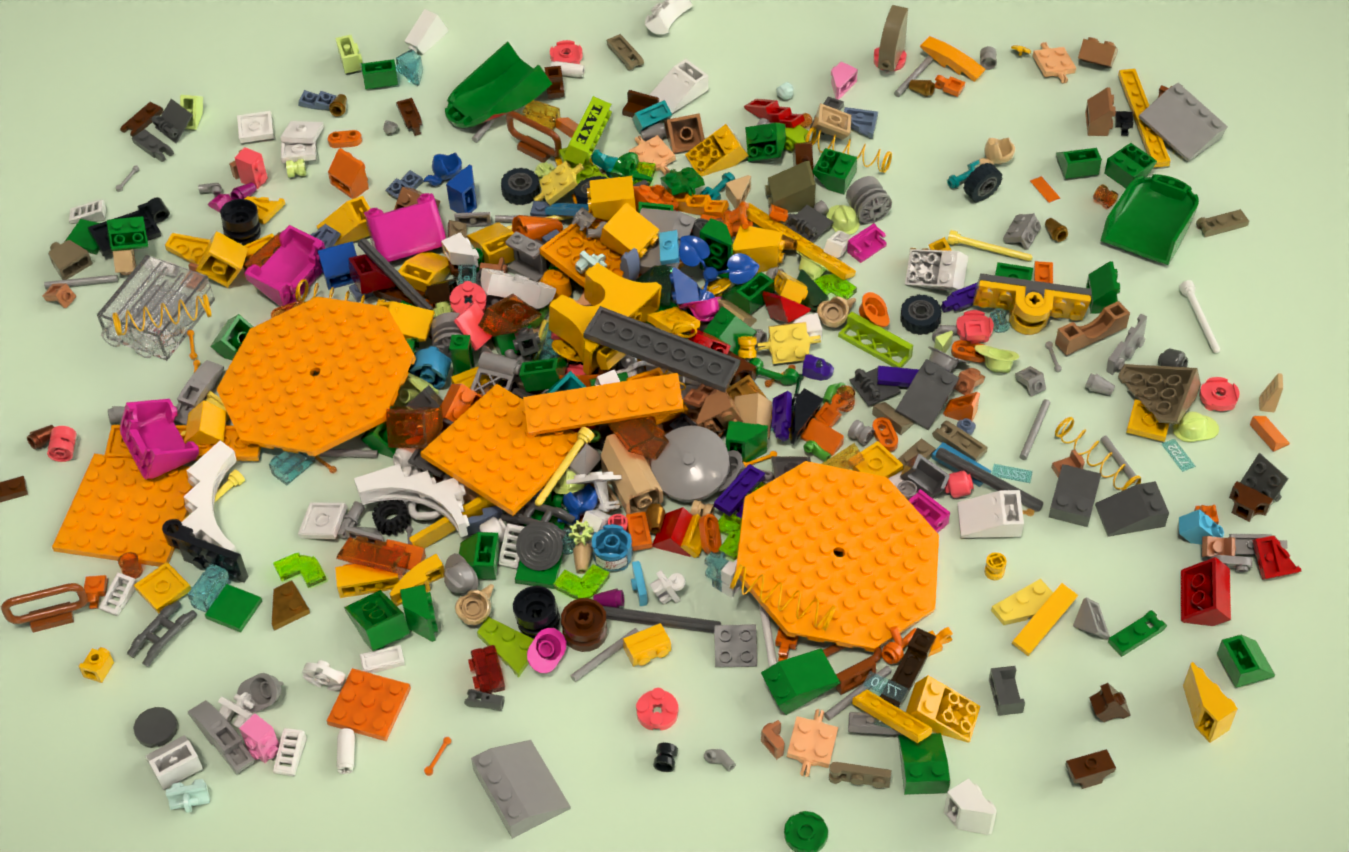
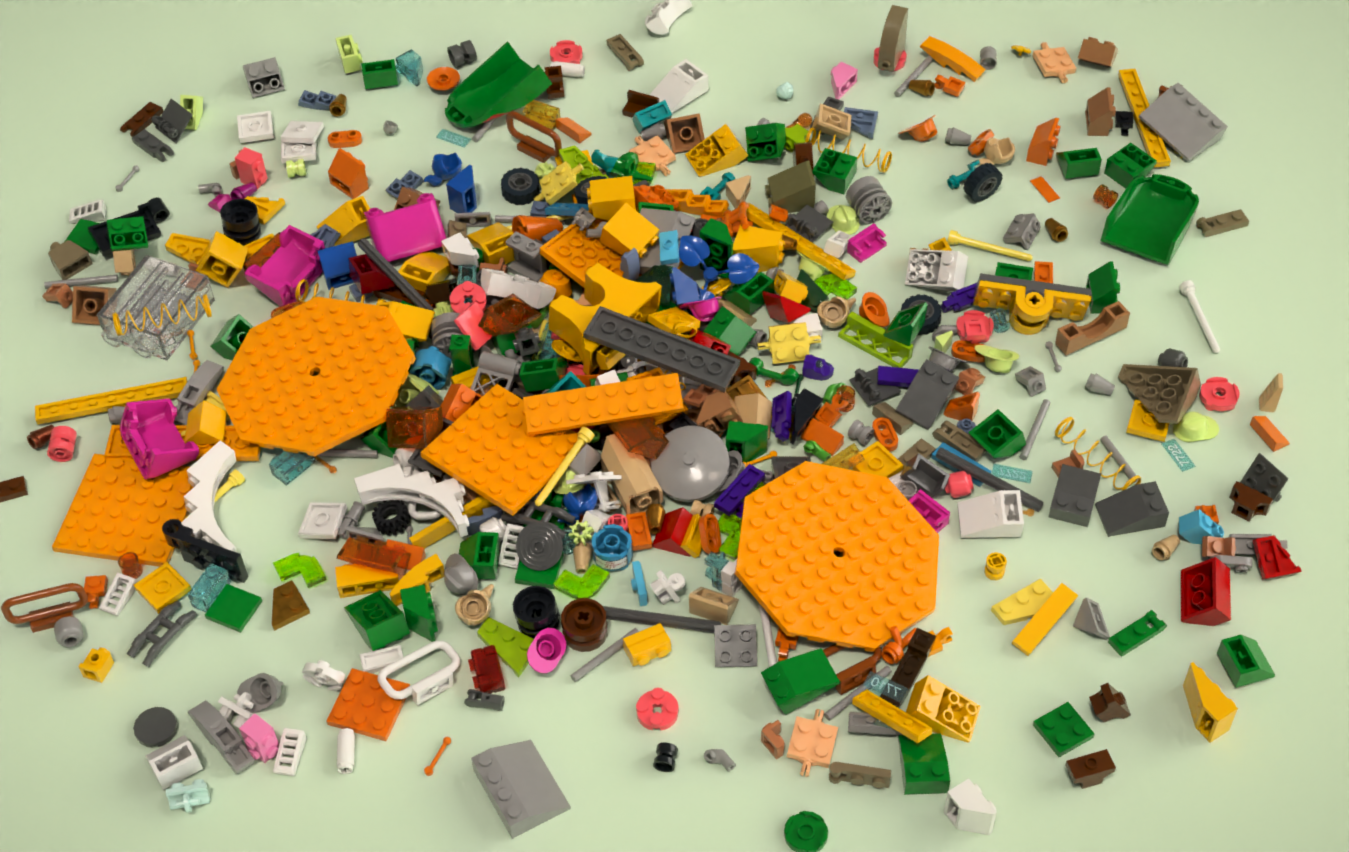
reddish brown hinge [396,98,422,136] -> none
white slope [405,9,449,54] -> none
lime brick [564,96,612,166] -> none
light aqua hips [575,250,608,274] -> none
magenta cone [593,588,624,608] -> none
green plate [660,167,705,196] -> none
yellow piece [729,564,836,631] -> none
yellow wheel [738,336,757,358] -> none
red slope [744,99,805,128] -> none
dark grey panel [989,666,1025,716] -> none
light grey wing [1106,314,1147,375] -> none
none -> yellow plate [35,377,188,425]
none -> light grey head [54,616,83,647]
none -> medium nougat slope [72,285,117,325]
none -> light grey slope [243,57,285,98]
none -> white bar [378,641,460,705]
none -> orange dish [427,67,460,91]
none -> clear light blue sticker [436,129,471,148]
none -> dark grey wheel [447,40,477,67]
none -> tan slope [689,587,739,625]
none -> green slope [883,302,928,346]
none -> orange piece [898,115,938,141]
none -> light grey cone [945,127,971,145]
none -> orange plate [968,129,994,155]
none -> green slope [968,409,1026,458]
none -> orange slope [1026,118,1061,166]
none -> green plate [1033,702,1095,757]
none -> tan cone [1152,534,1180,560]

